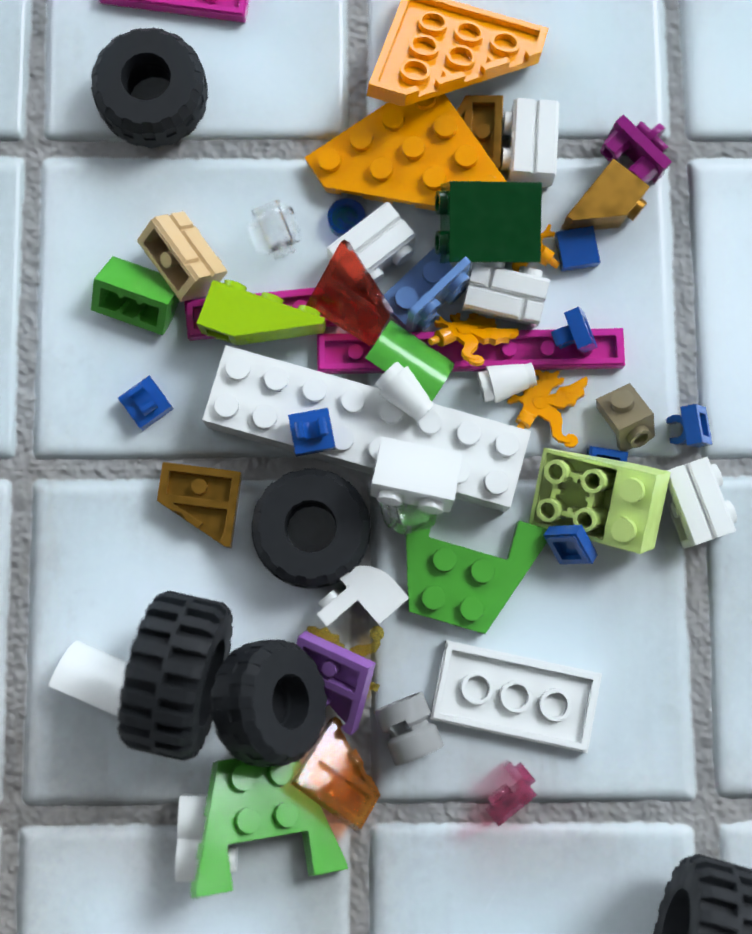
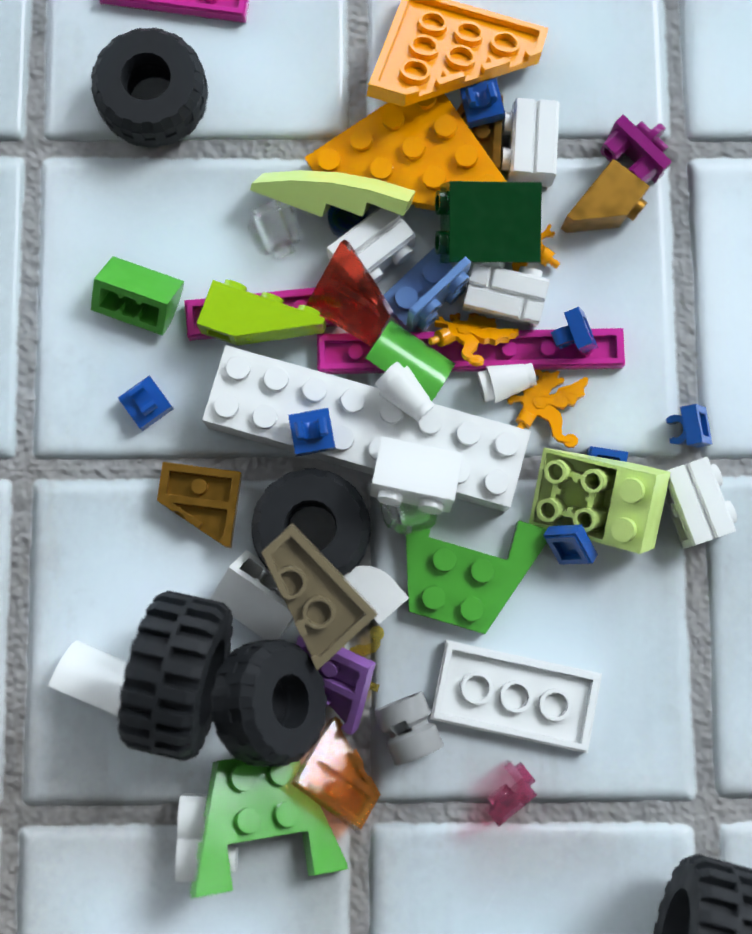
tan brick [137,211,227,302] -> none
blue tile [554,226,600,272] -> none
dark tan bracket [596,383,655,451] -> none
none -> white brick [210,550,294,640]
none -> yellowish green slope [250,170,416,217]
none -> dark tan wing [261,523,378,671]
none -> blue tile [459,78,505,129]

